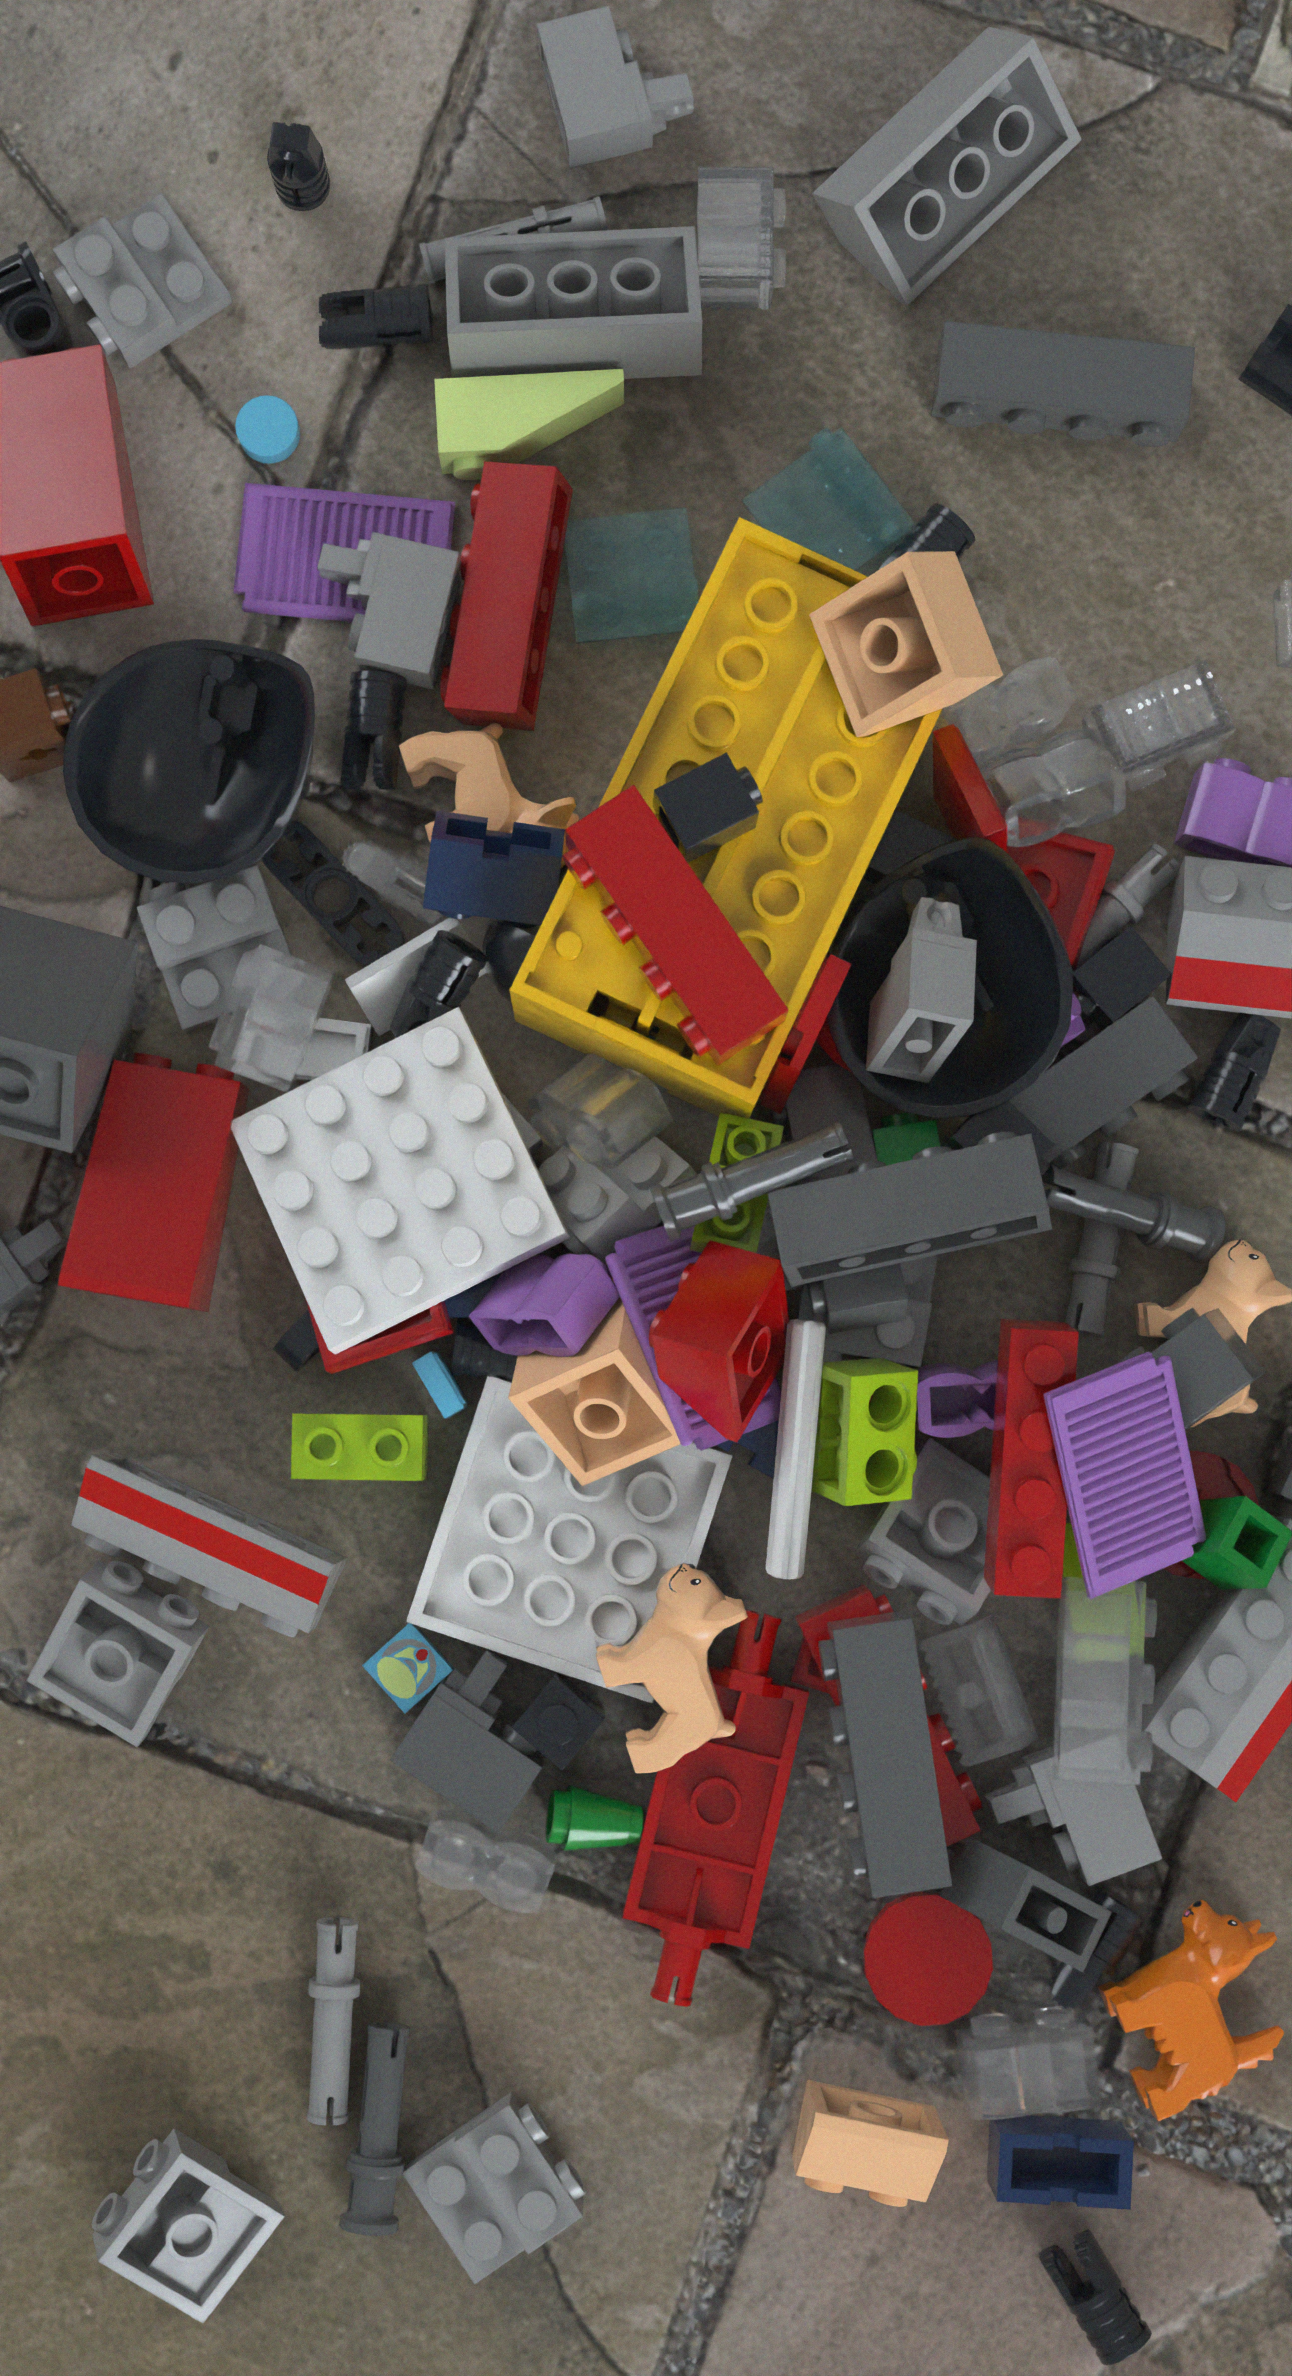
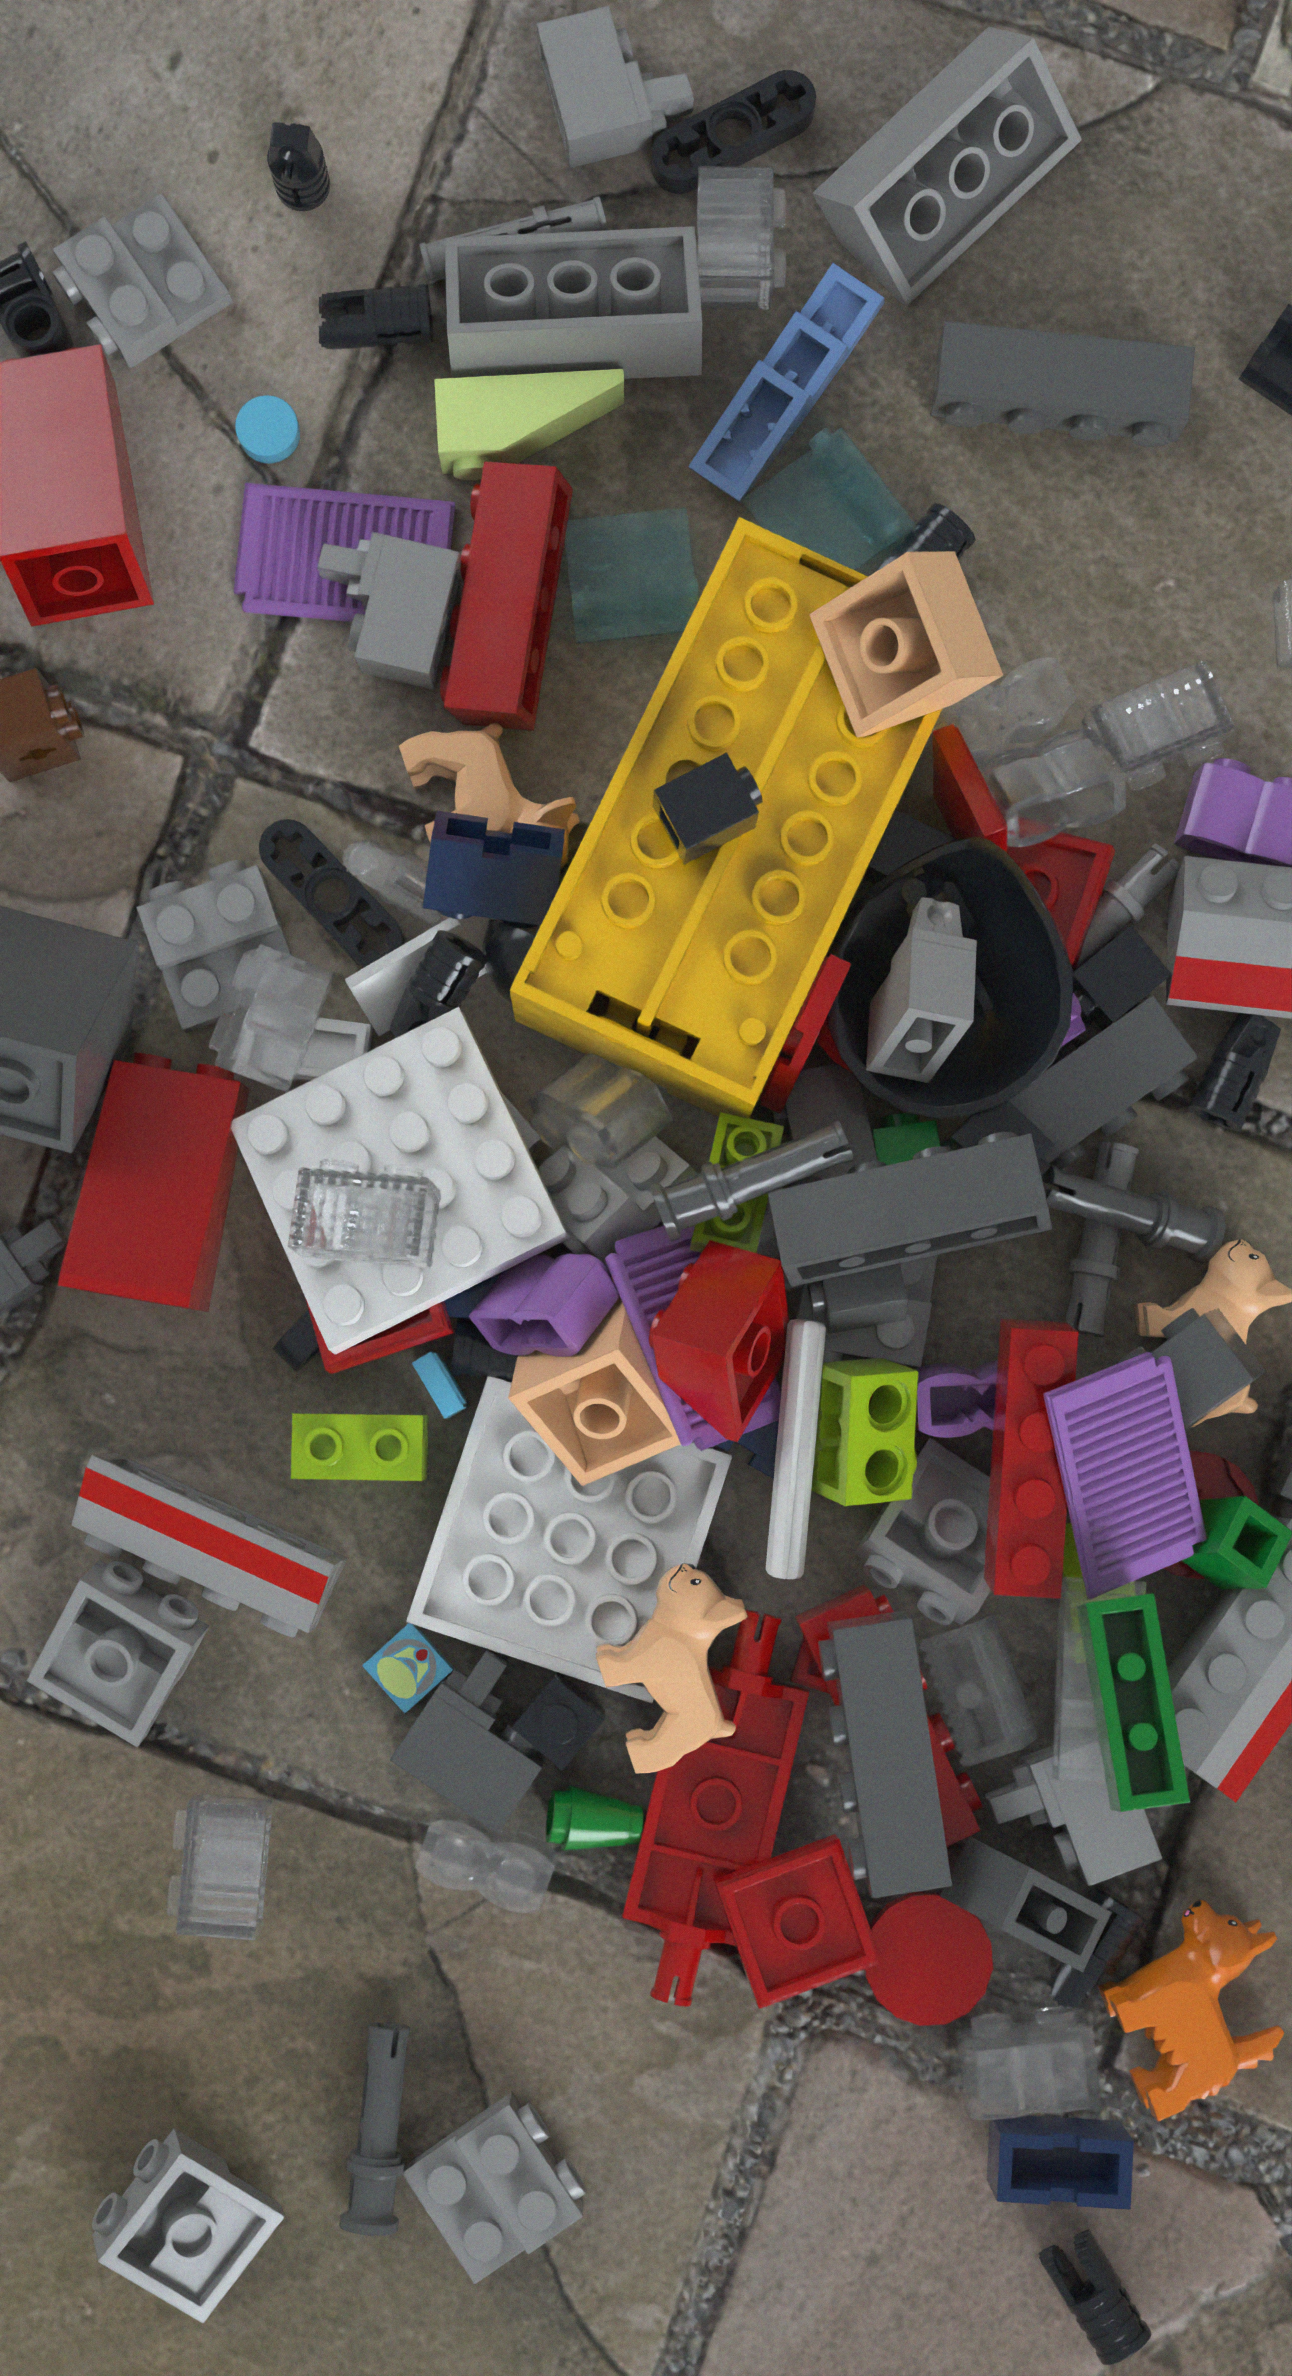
black piece [63,639,315,884] -> none
light grey pin [306,1917,360,2125] -> none
black hinge [340,670,407,790] -> none
red brick [562,784,789,1066] -> none
light nougat slope [792,2080,949,2207] -> none
none -> clear brick [167,1794,274,1940]
none -> clear brick [288,1159,441,1268]
none -> black beam [652,70,816,194]
none -> medium blue slope [688,263,885,503]
none -> red tile [714,1834,882,2009]
none -> green brick [1077,1593,1190,1812]

